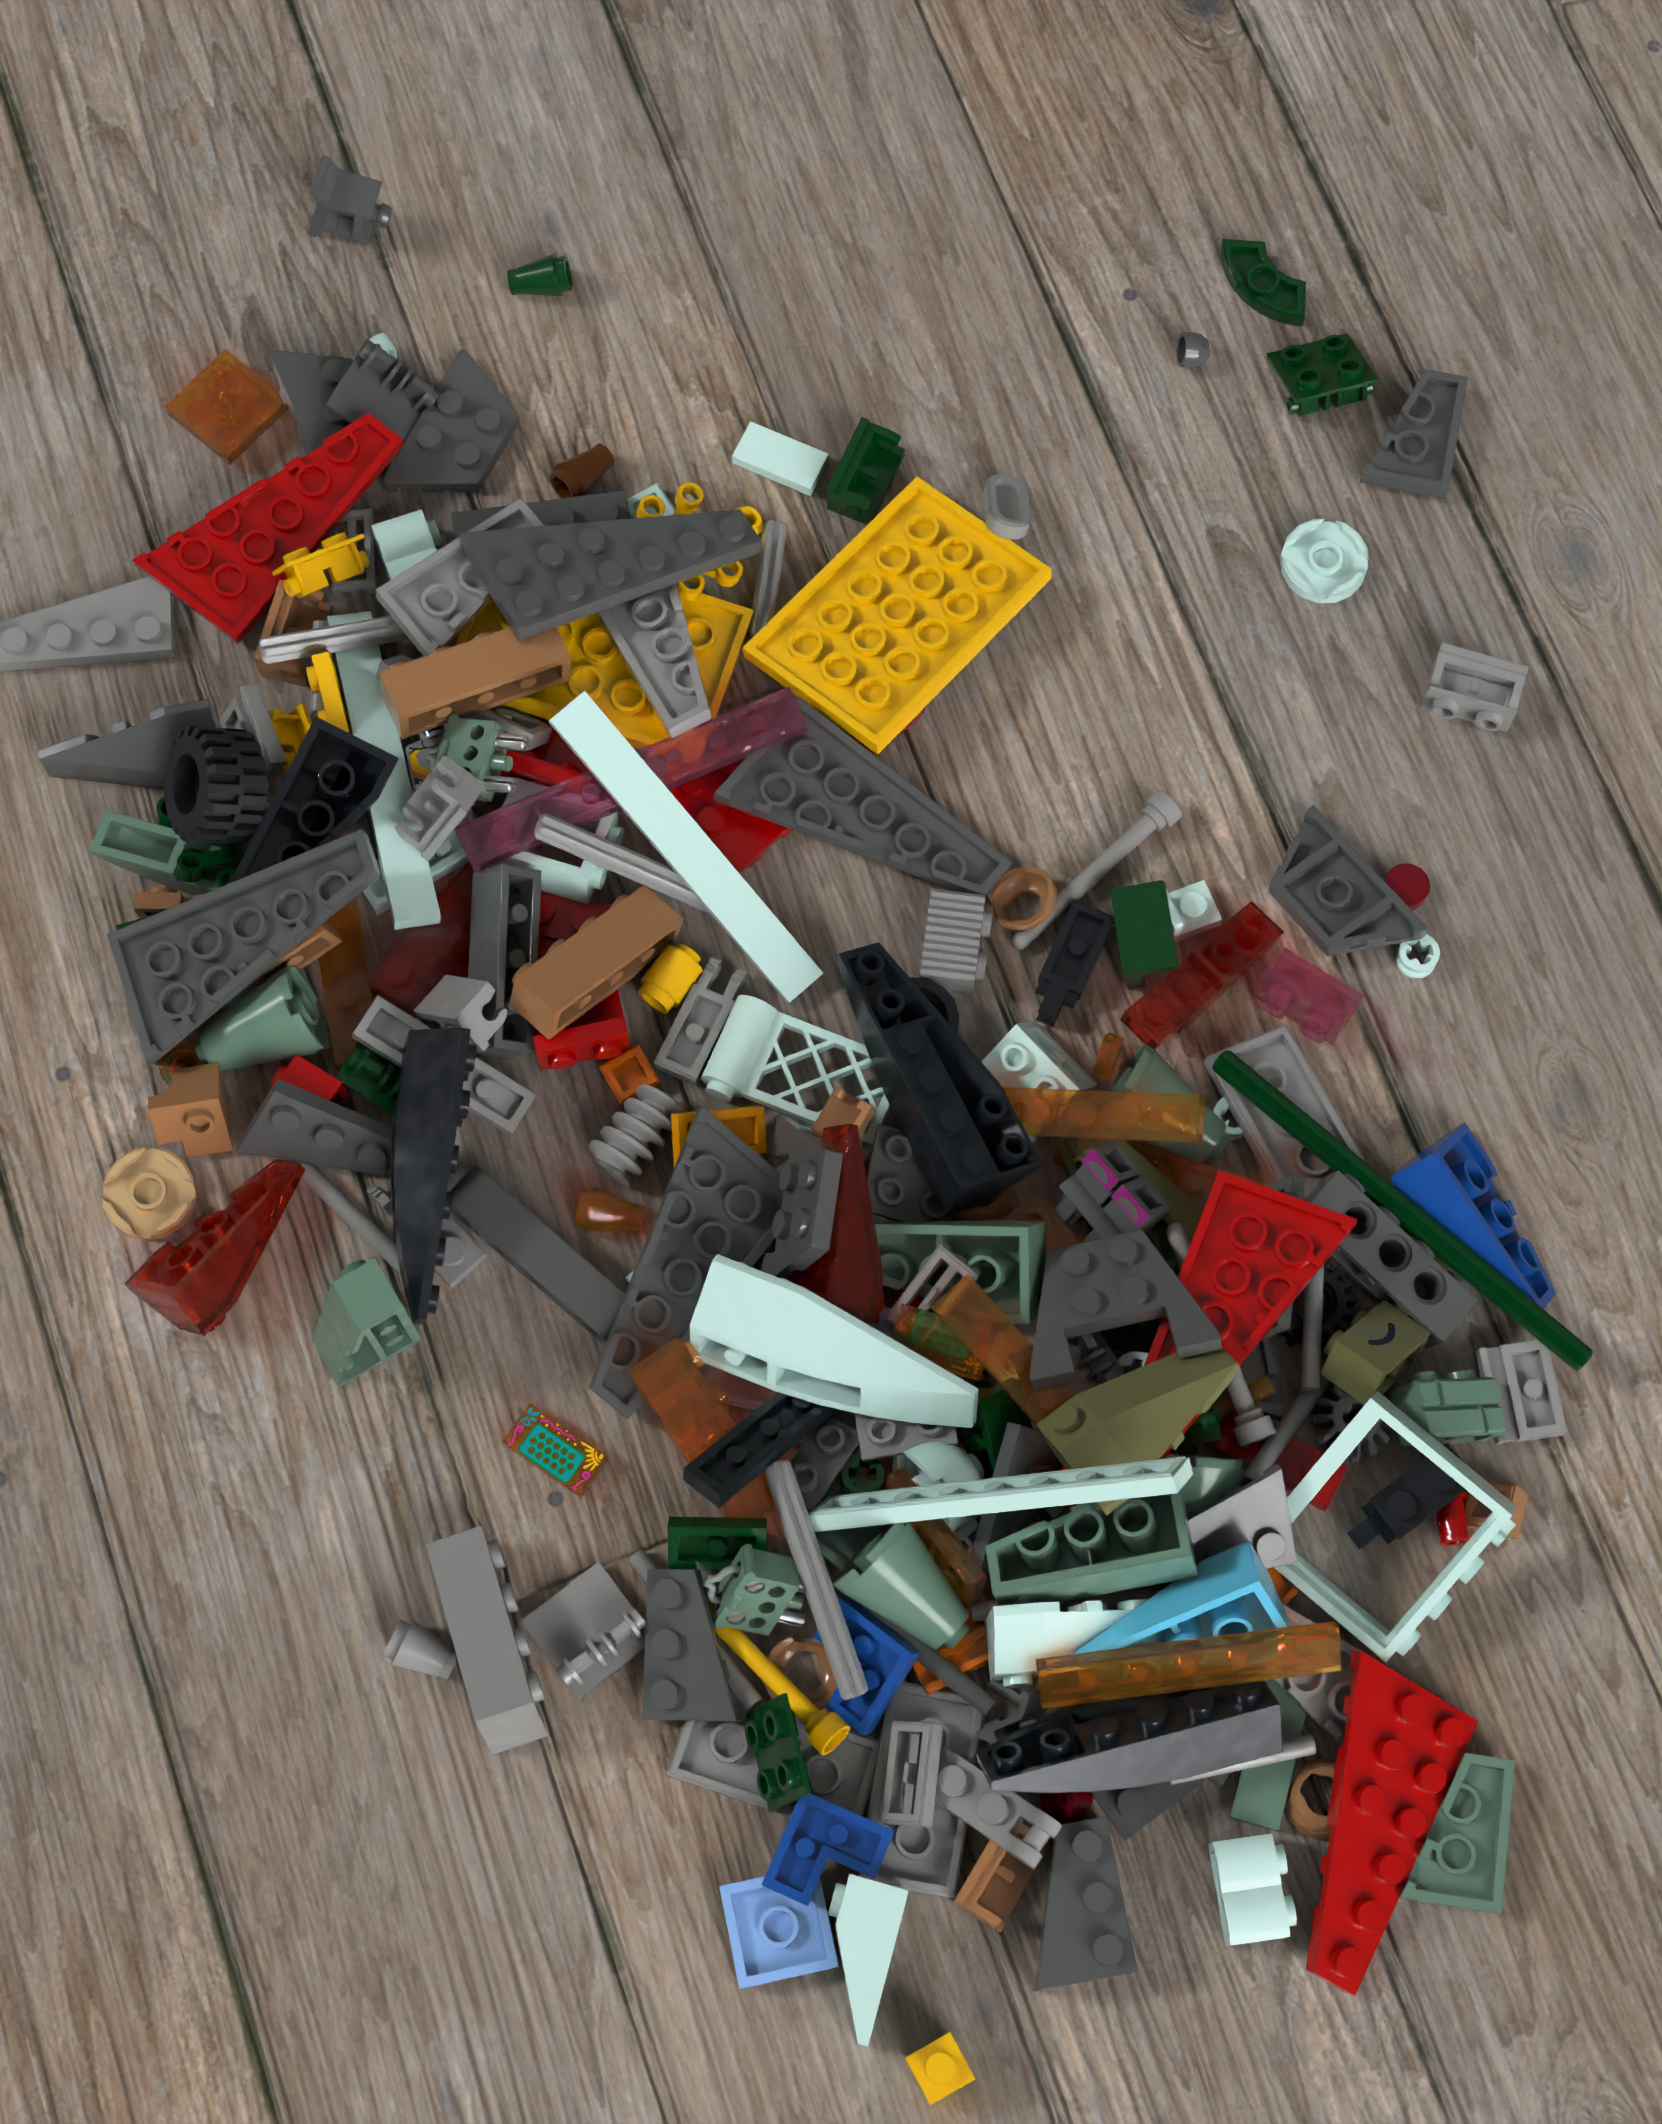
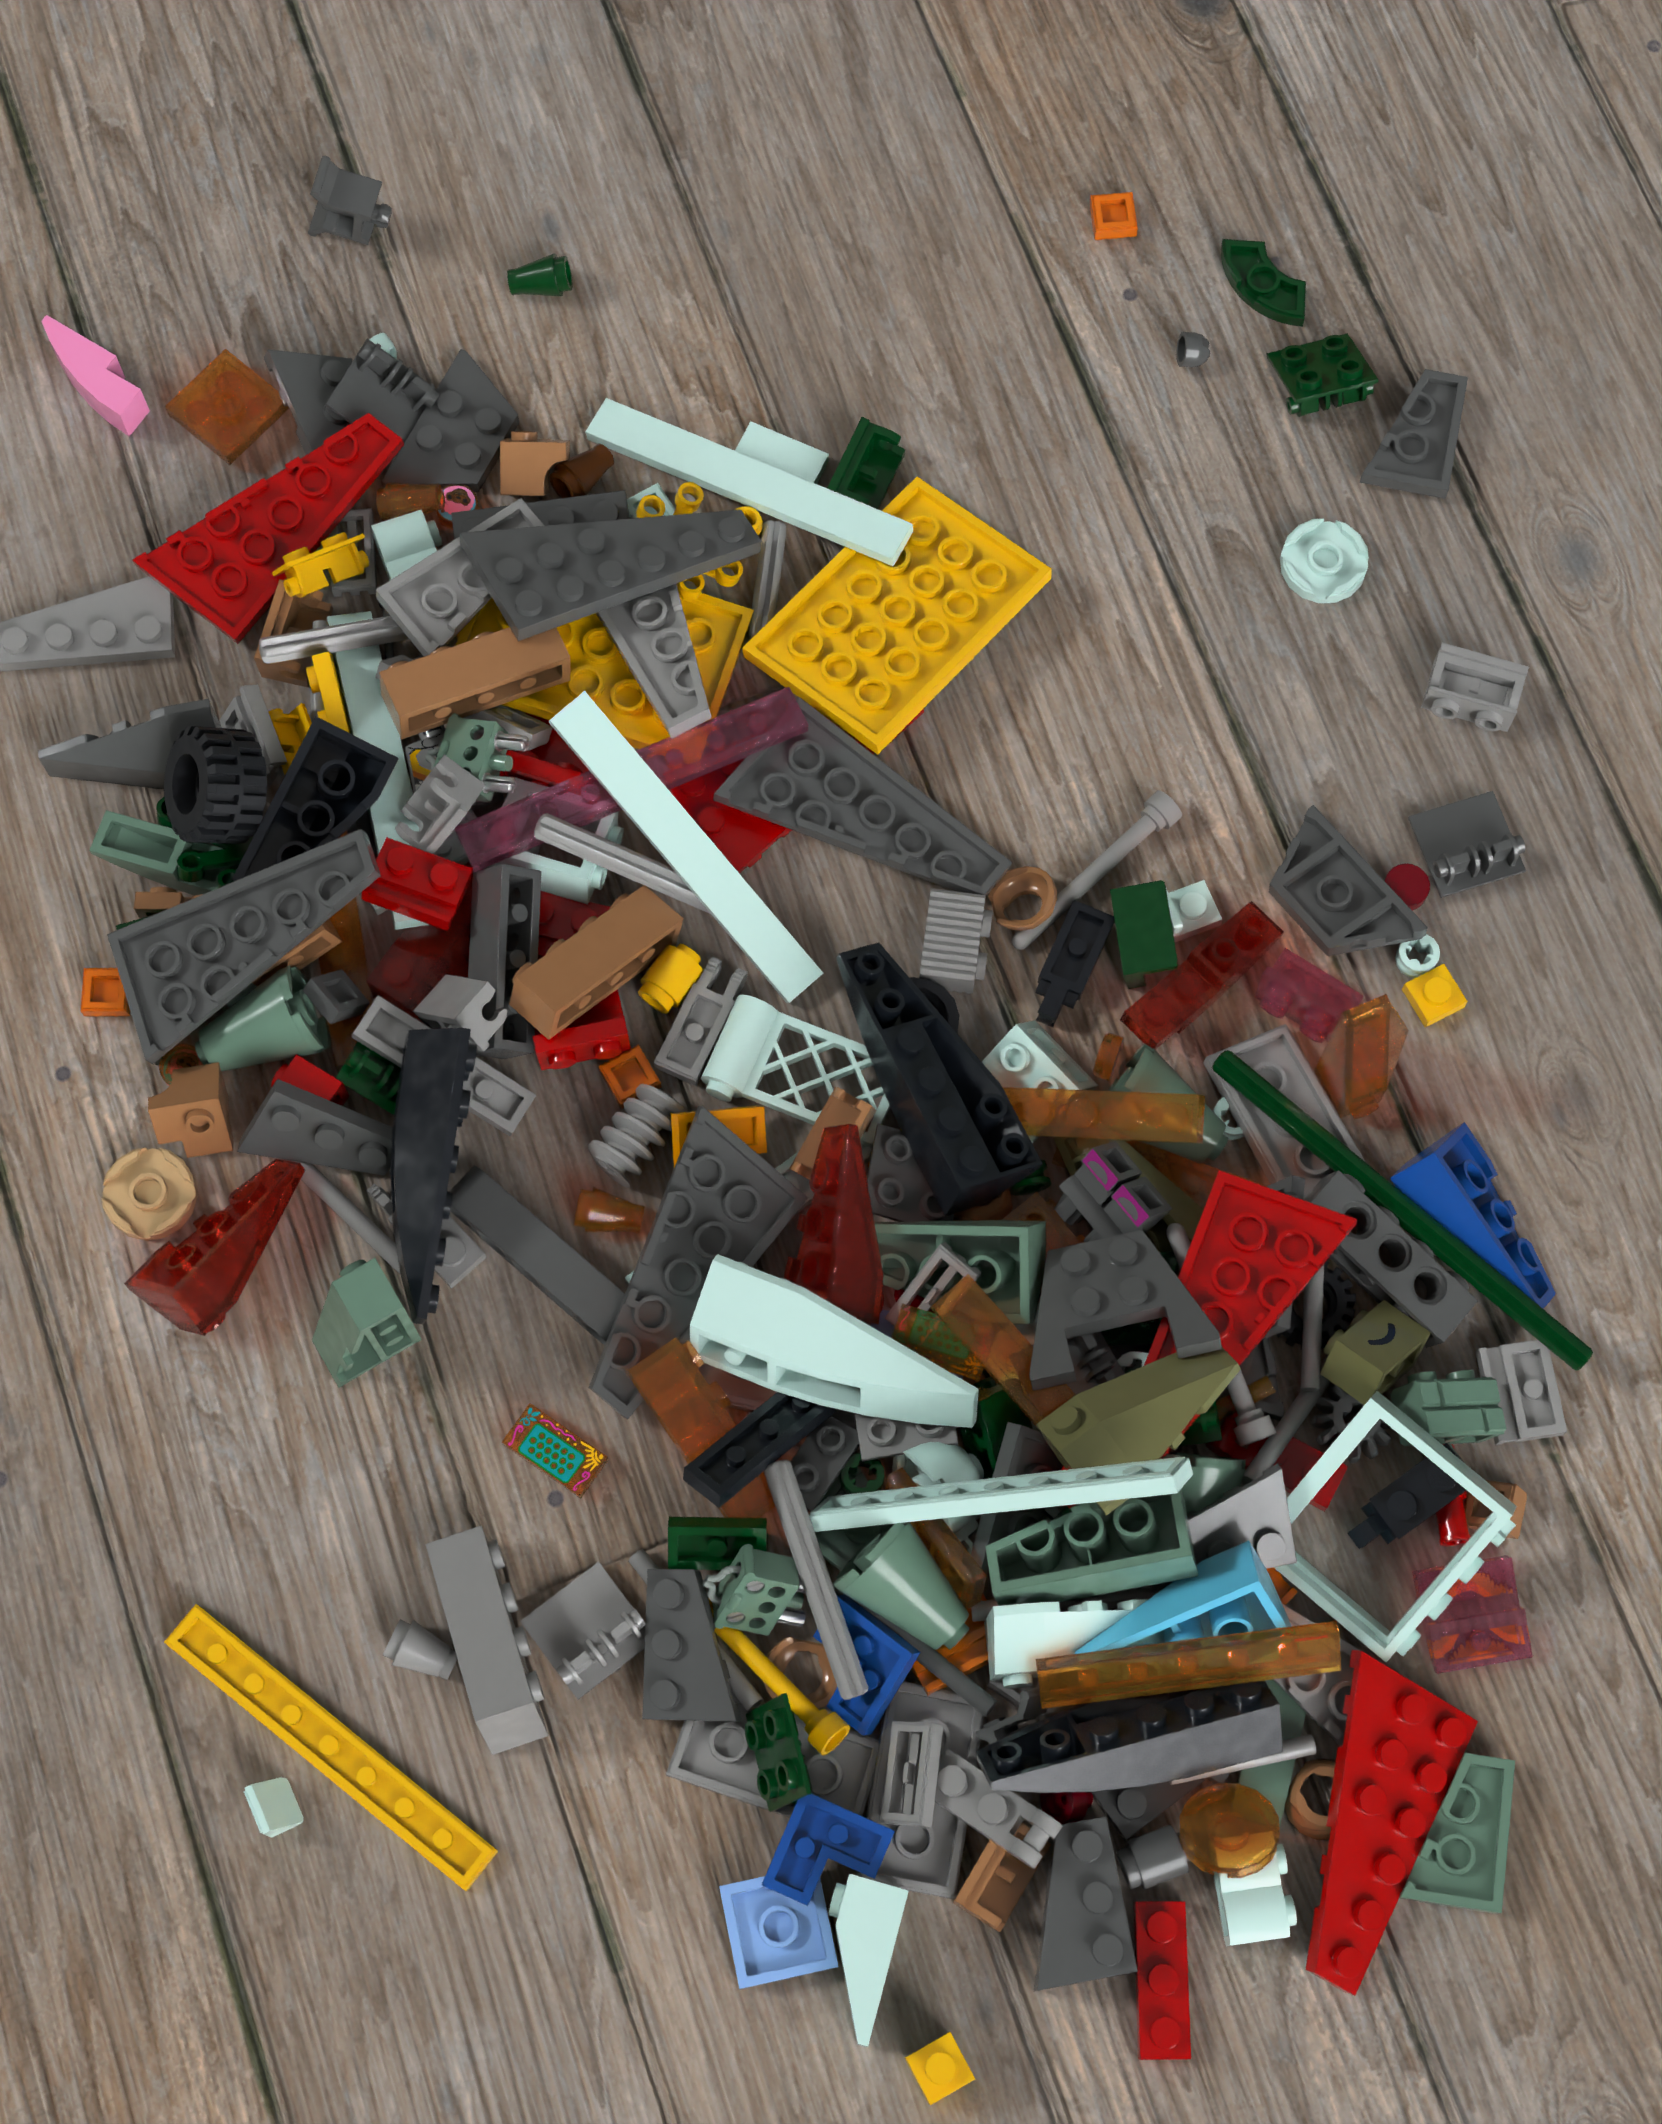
dark grey wing [754,1115,843,1282] -> none
light grey tile [982,474,1032,540] -> none
none -> bright pink slope [41,315,150,437]
none -> orange tile [81,968,130,1016]
none -> yellow tile [164,1604,498,1892]
none -> light aqua slope [244,1777,303,1838]
none -> dark grey plate [302,969,370,1024]
none -> red plate [361,837,473,931]
none -> clear orange cone [376,482,445,521]
none -> tile [434,485,479,529]
none -> medium nougat brick [500,431,570,496]
none -> light aqua tile [585,398,913,566]
none -> dark green bush [1009,1160,1052,1196]
none -> orange tile [1090,192,1138,240]
none -> dark grey brick [1116,1825,1194,1890]
none -> red plate [1133,1901,1191,2060]
none -> clear orange tile [1179,1783,1280,1878]
none -> clear orange wedge [1314,994,1409,1119]
none -> yellow plate [1402,964,1468,1028]
none -> dark grey hinge [1408,791,1526,898]
none -> clear pink slope [1412,1555,1533,1674]

